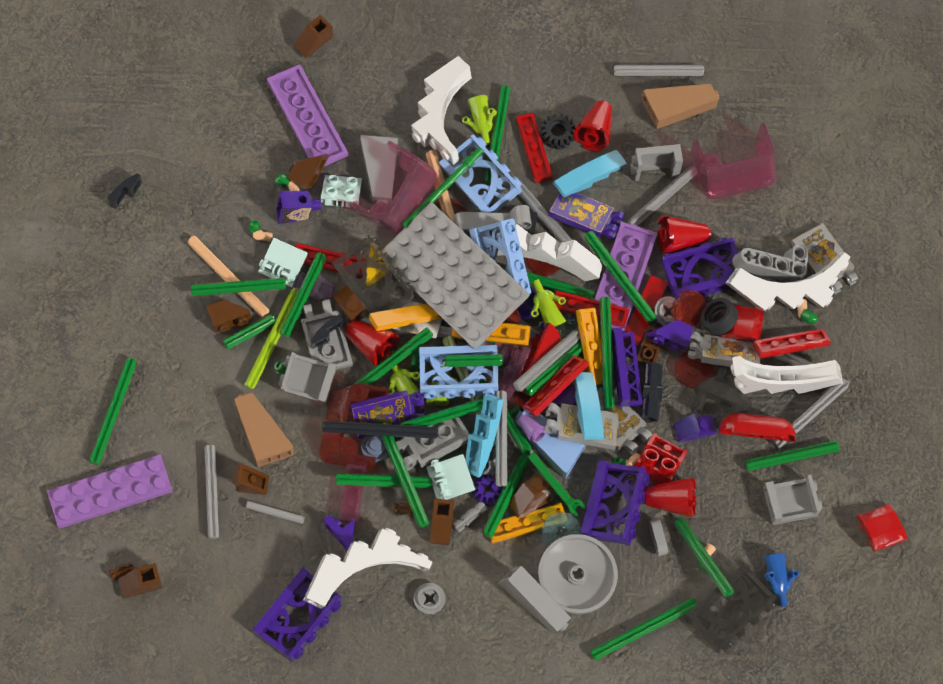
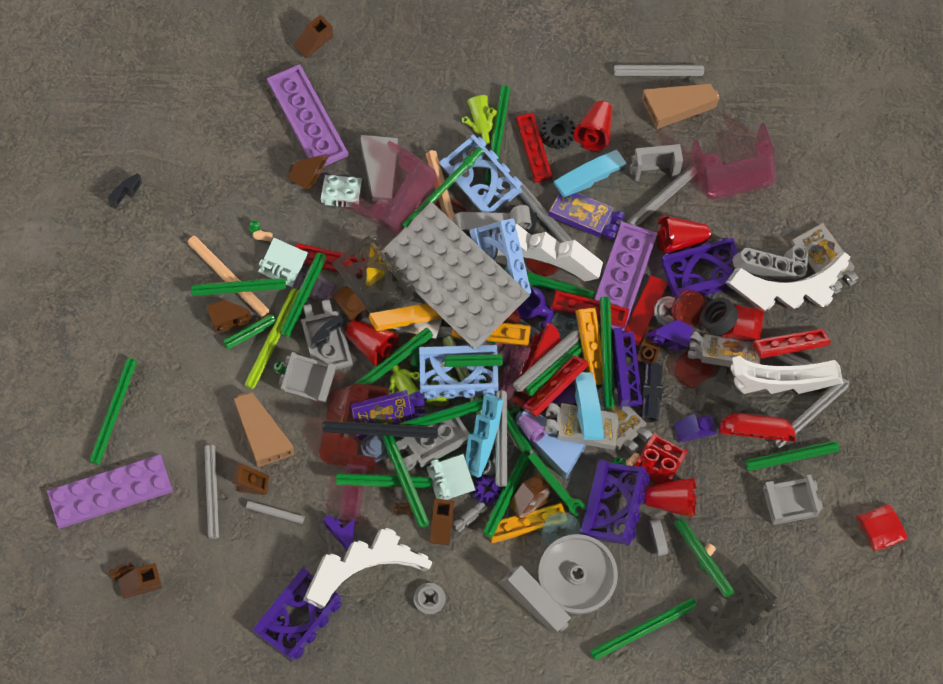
green arm [275,174,300,191] -> none
dark purple torso [276,191,321,224] -> none
white arch [411,56,472,165] -> none
lime piece [531,279,566,327] -> none
green axle [584,231,656,323] -> none
blue piece [763,553,799,607] -> none
green arm [798,299,818,324] -> none

